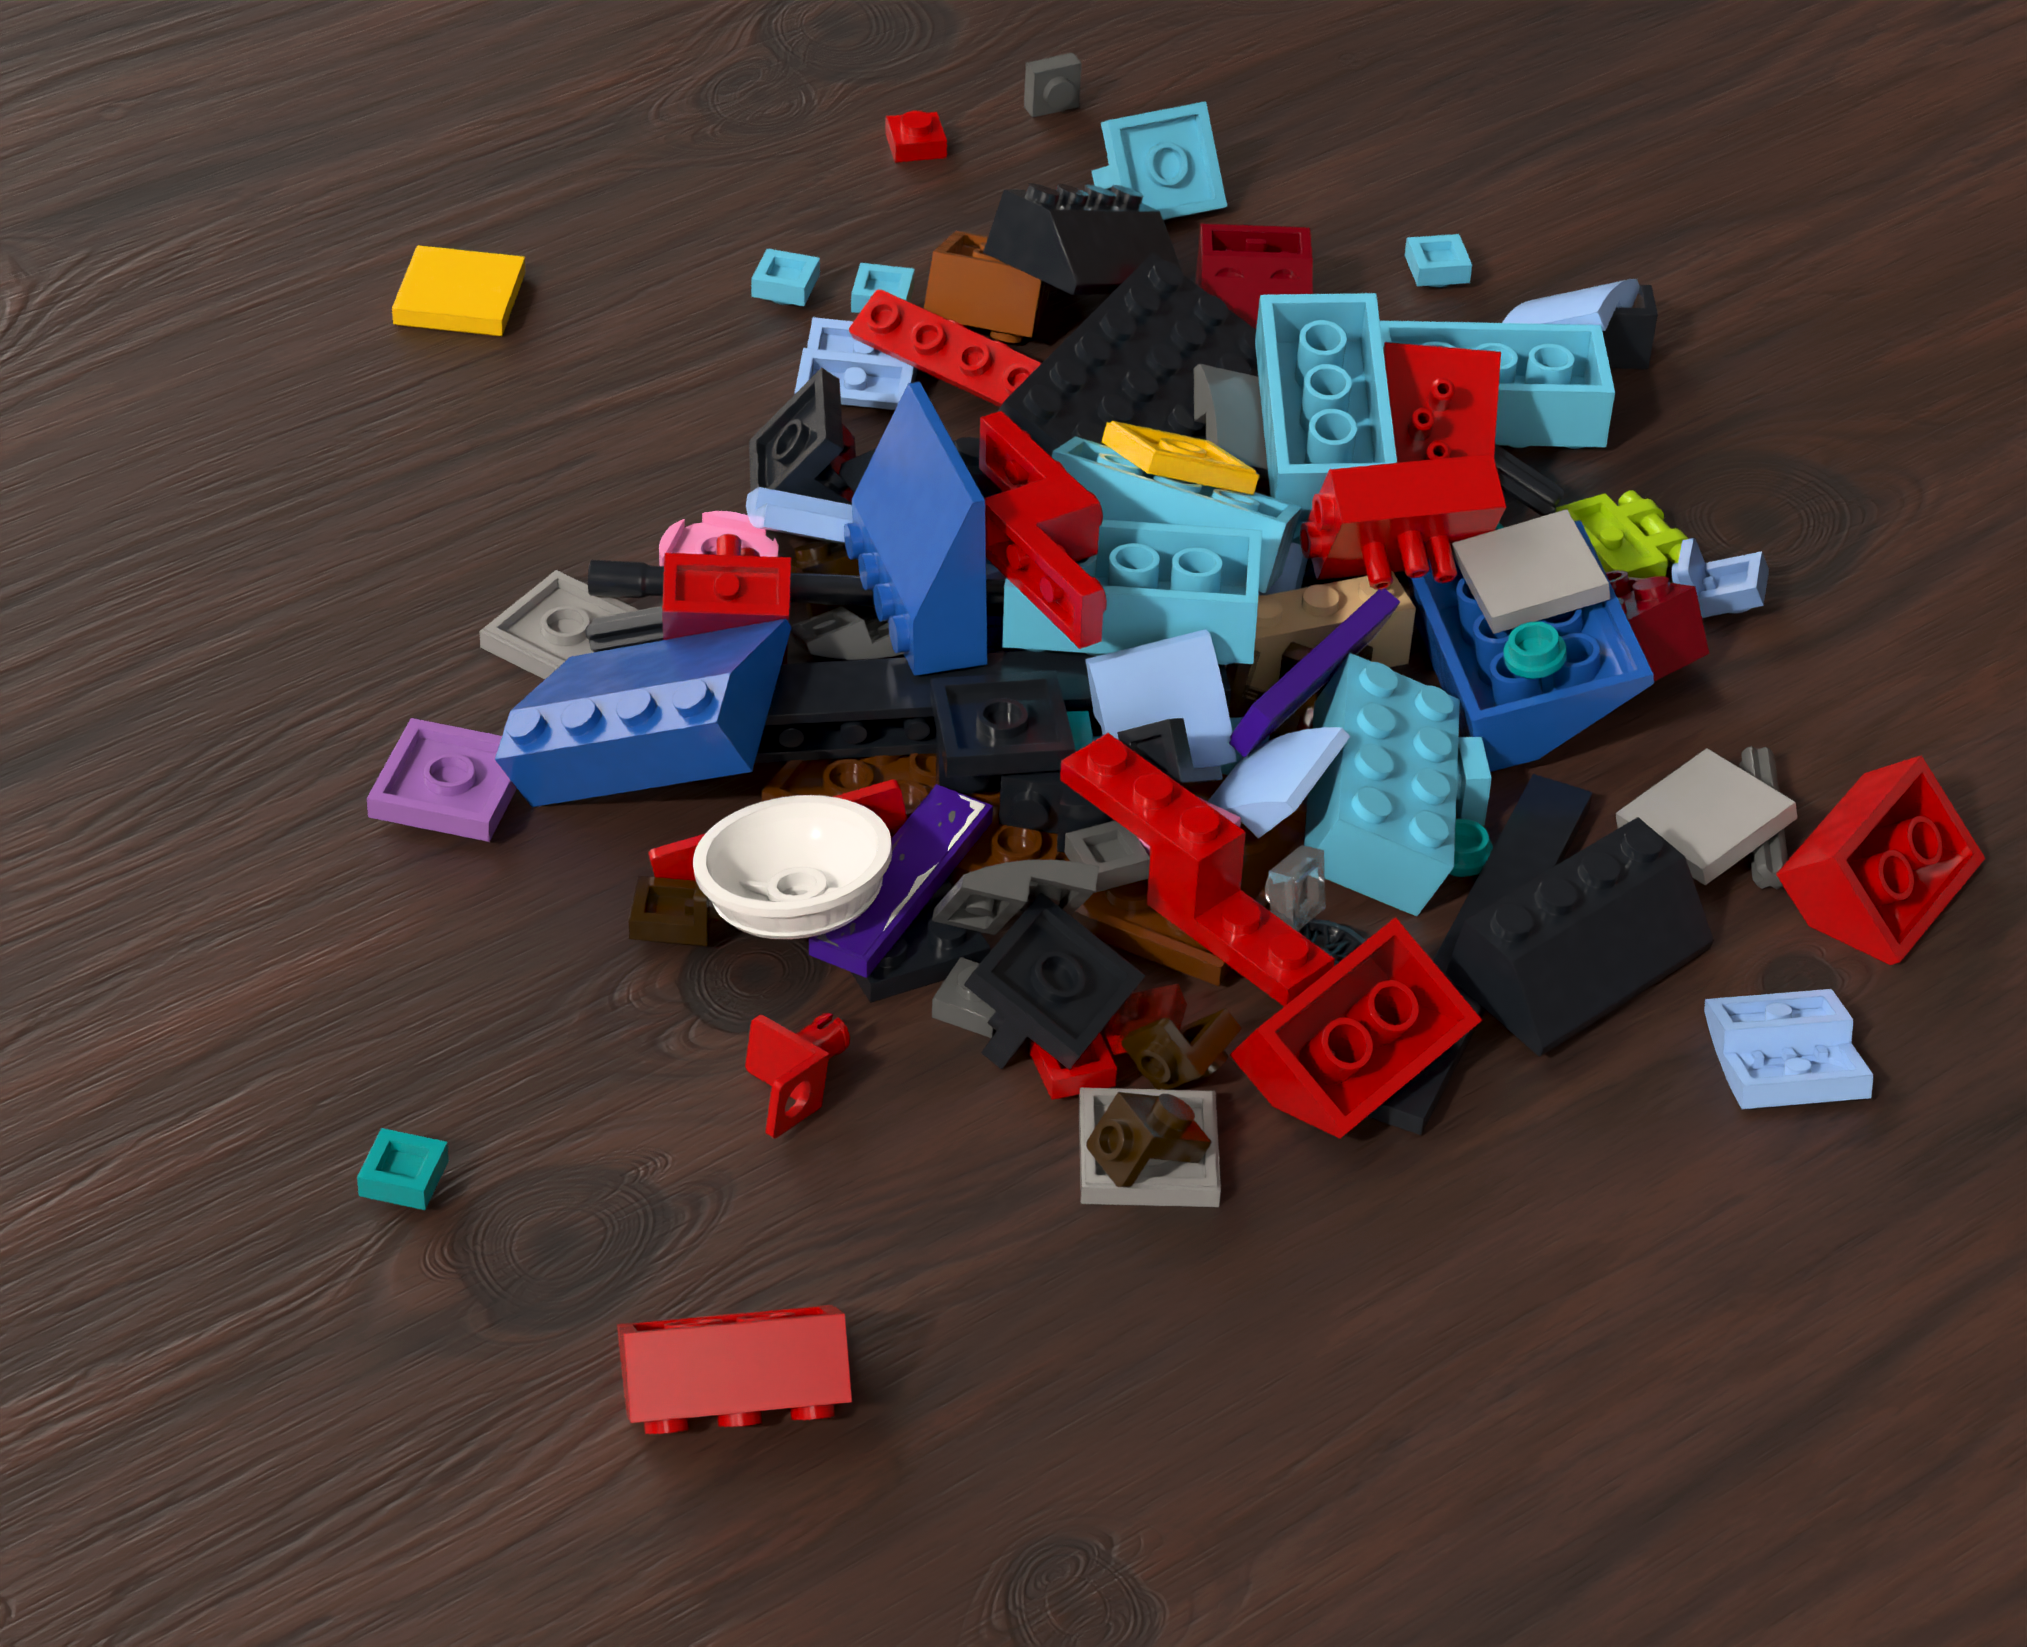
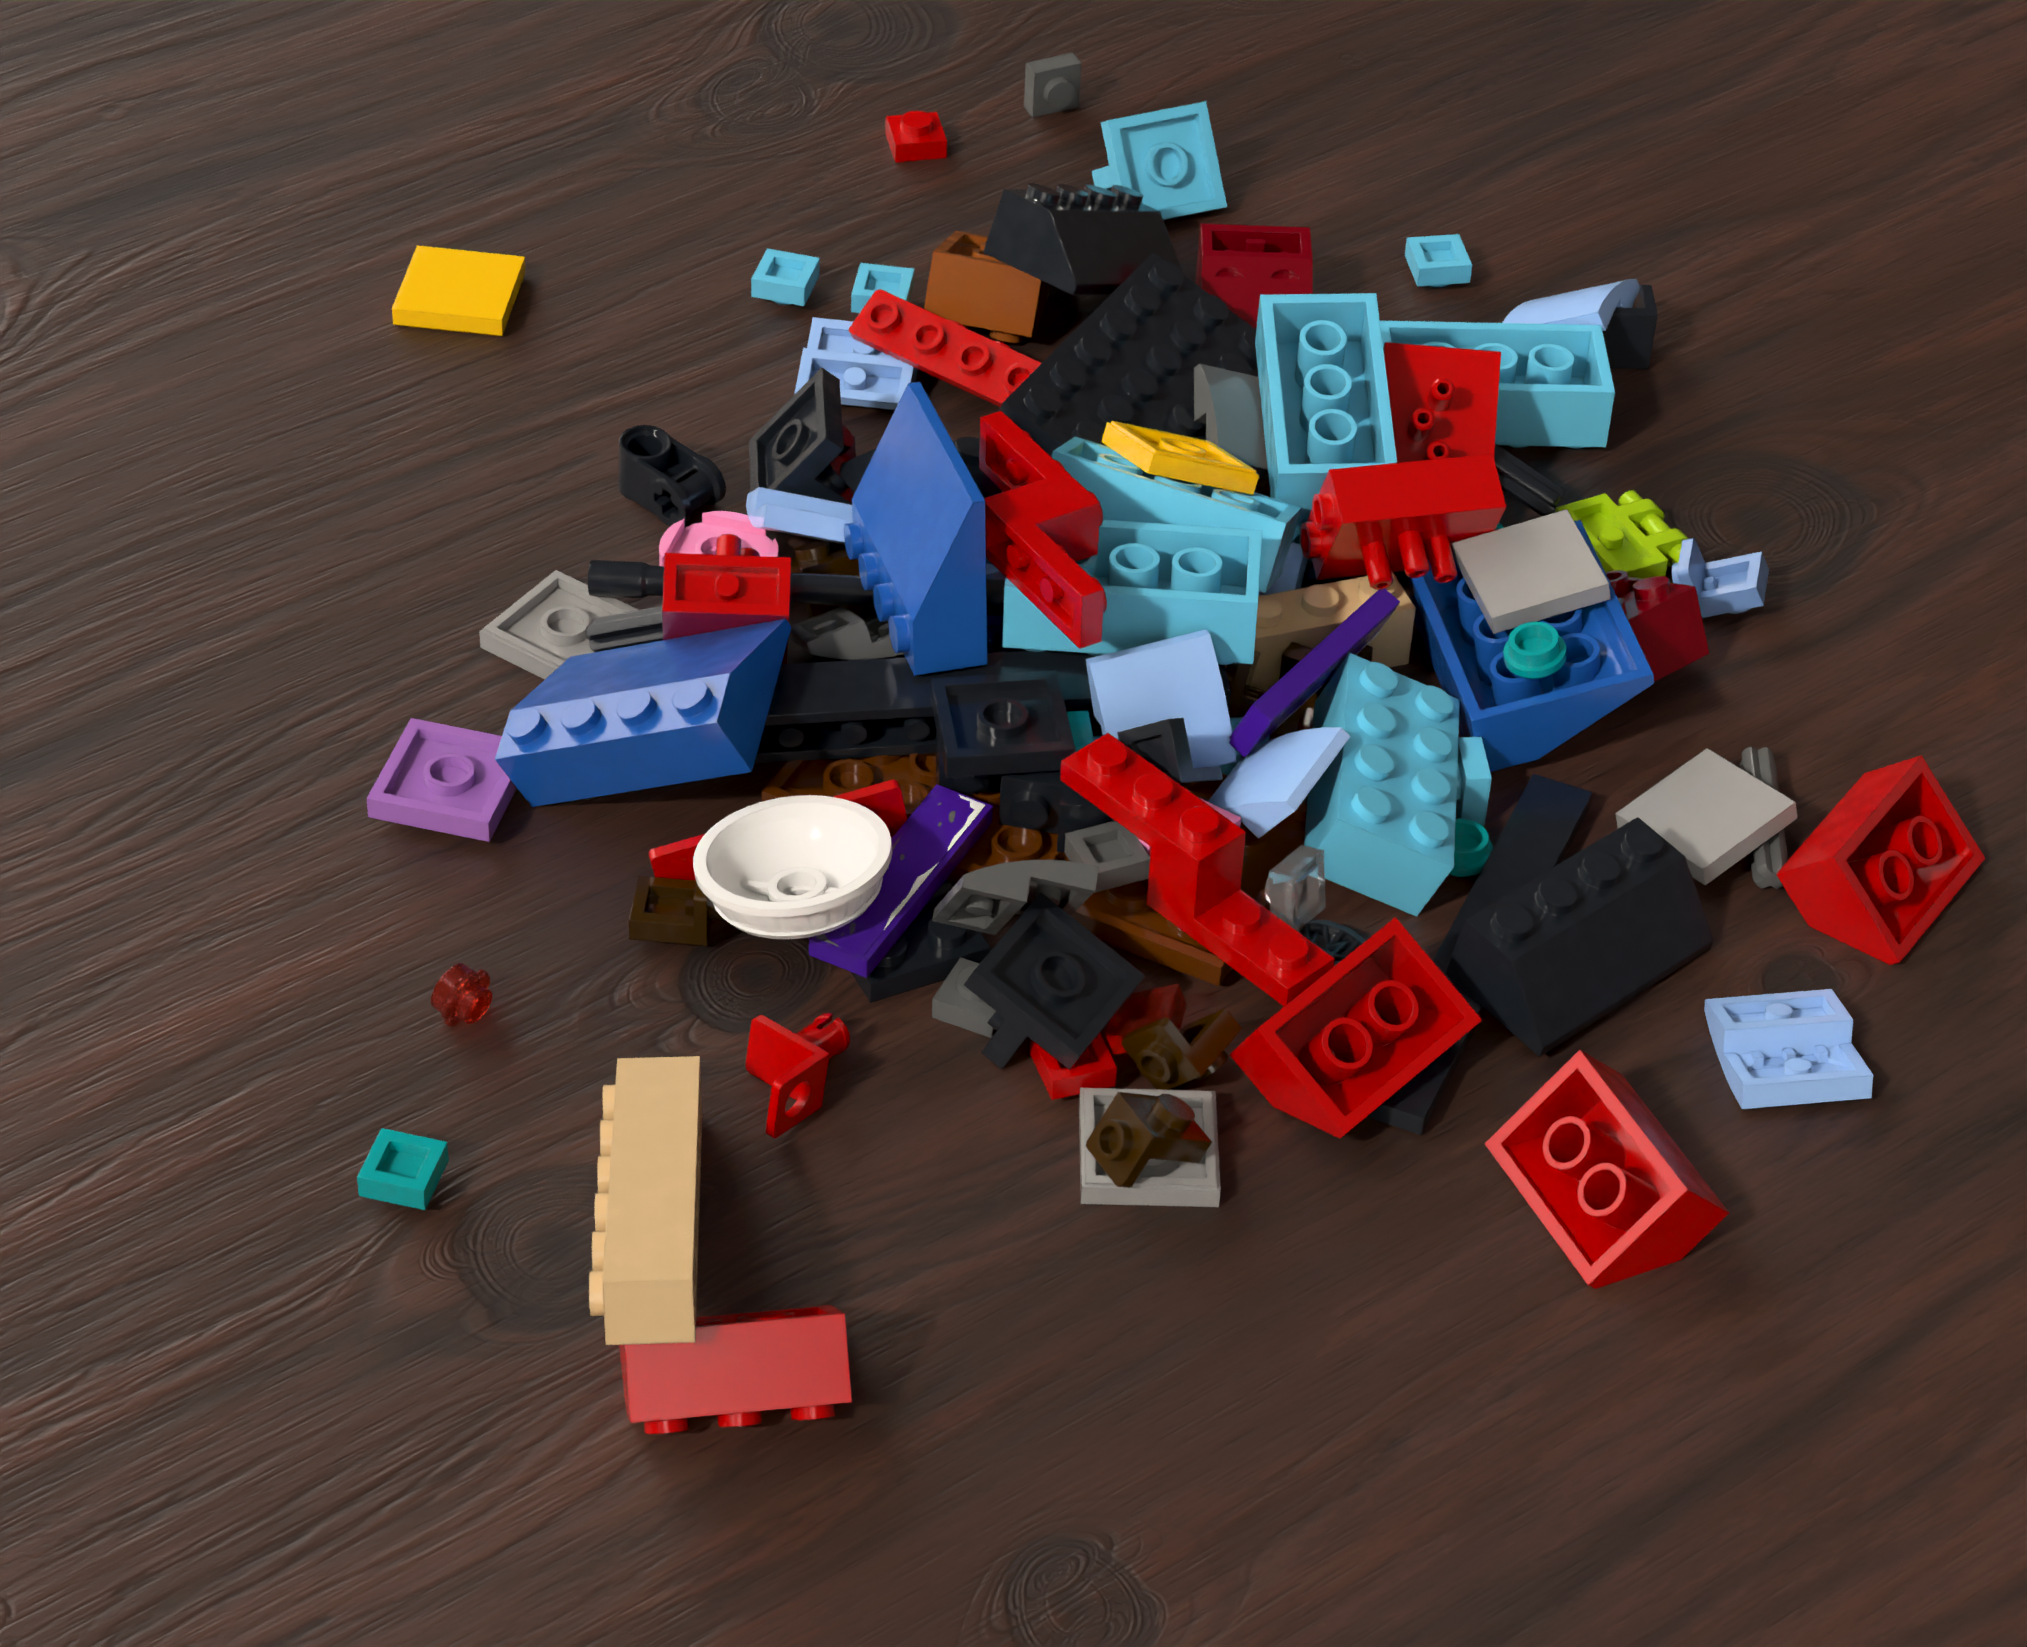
none -> clear red plate [431,963,493,1027]
none -> tan brick [589,1056,702,1345]
none -> black piece [618,425,726,526]
none -> red slope [1485,1050,1729,1289]

